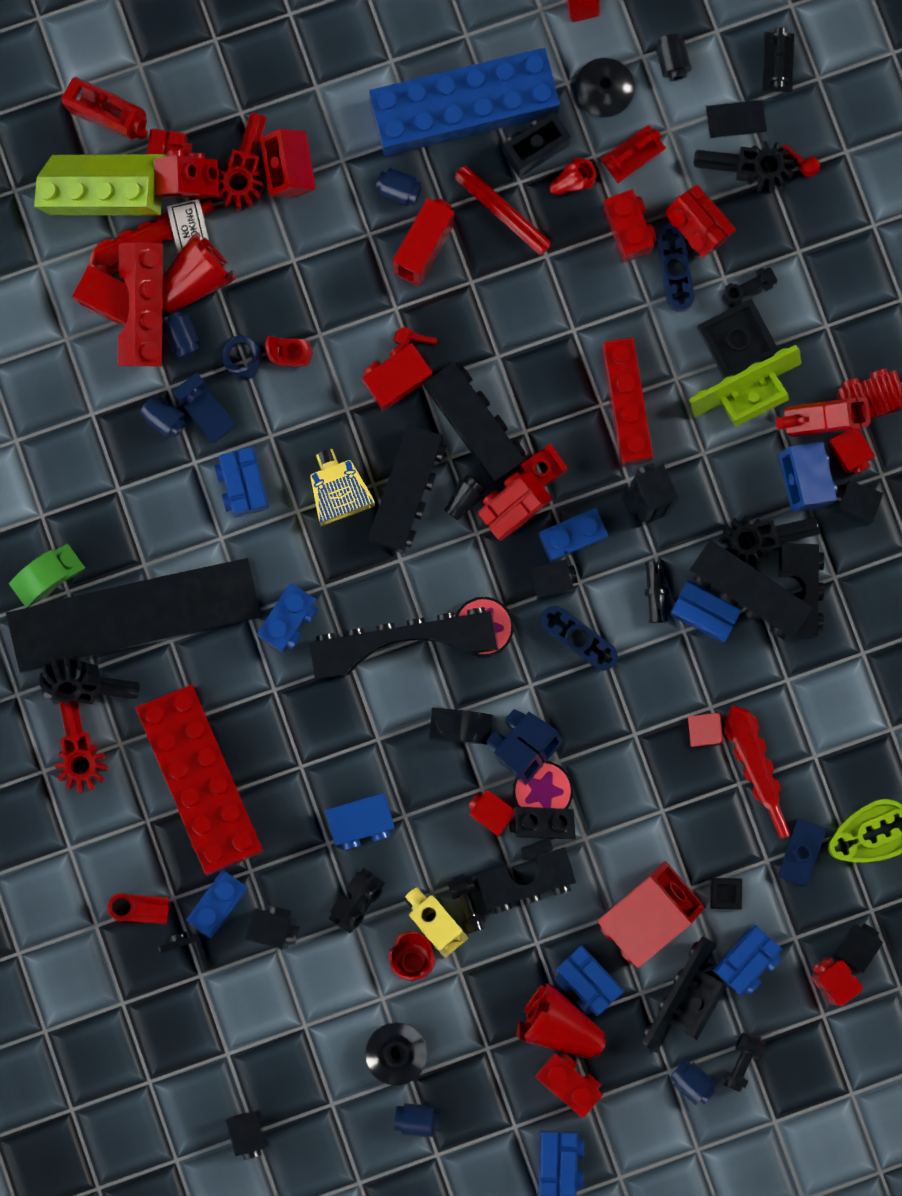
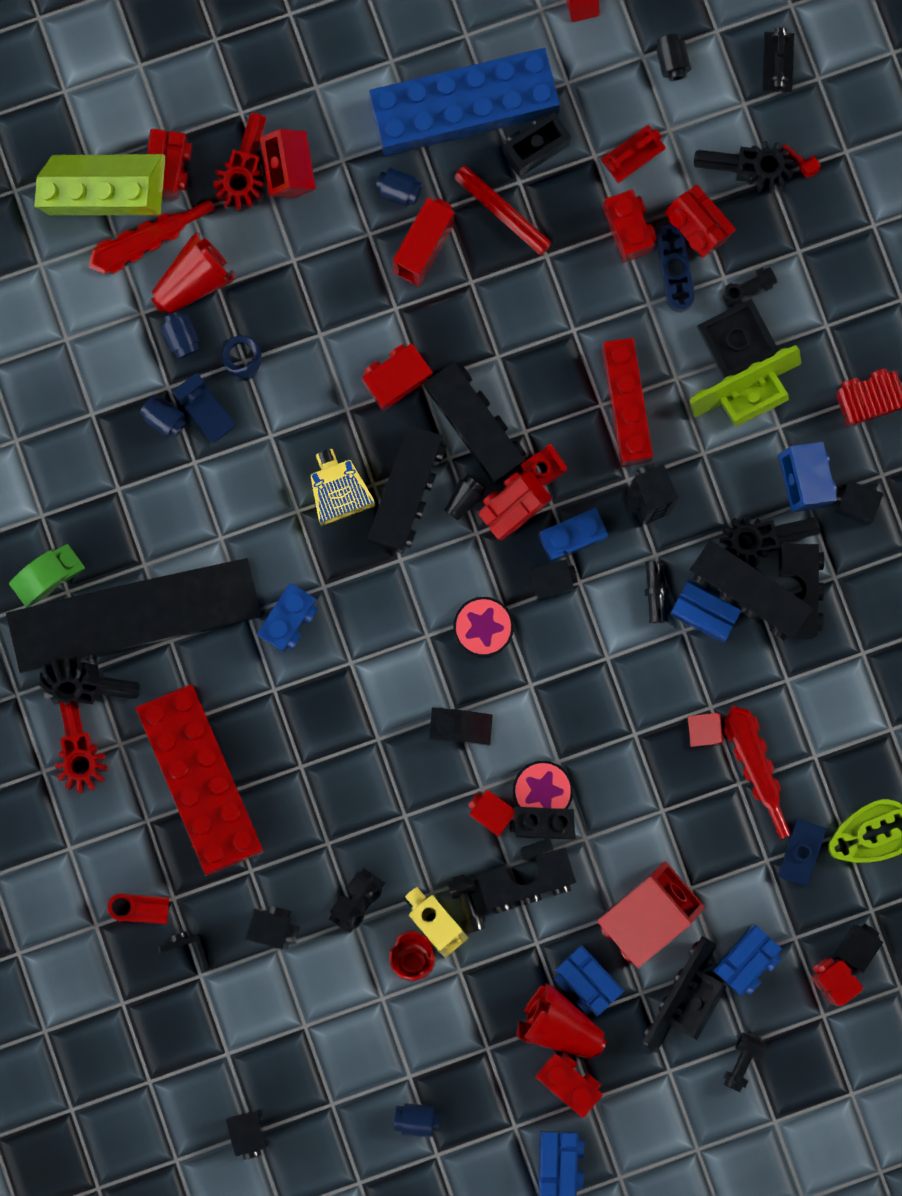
red piece [62,77,148,140] -> none
red brick [72,265,129,328] -> none
red arch [118,242,163,367] -> none
red brick [154,151,219,199] -> none
white sticker [167,199,209,254] -> none
blue brick [186,870,249,939] -> none
blue brick [214,447,270,518] -> none
red hair [265,336,313,367] -> none
black arch [309,607,499,681] -> none
blue brick [325,793,395,851] -> none
black dish [365,1023,427,1085] -> none
red hand [393,327,437,347] -> none
dark blue hips [486,709,563,786] -> none
dark blue beam [540,606,618,671] -> none
red animal [549,158,597,195] -> none
black dish [575,58,635,117] -> none
dark blue brick [669,1059,716,1105] -> none
black sticker [706,100,767,138] -> none
black tile [710,878,742,909] -> none
red piece [775,396,871,437] -> none
red brick [827,428,875,476] -> none

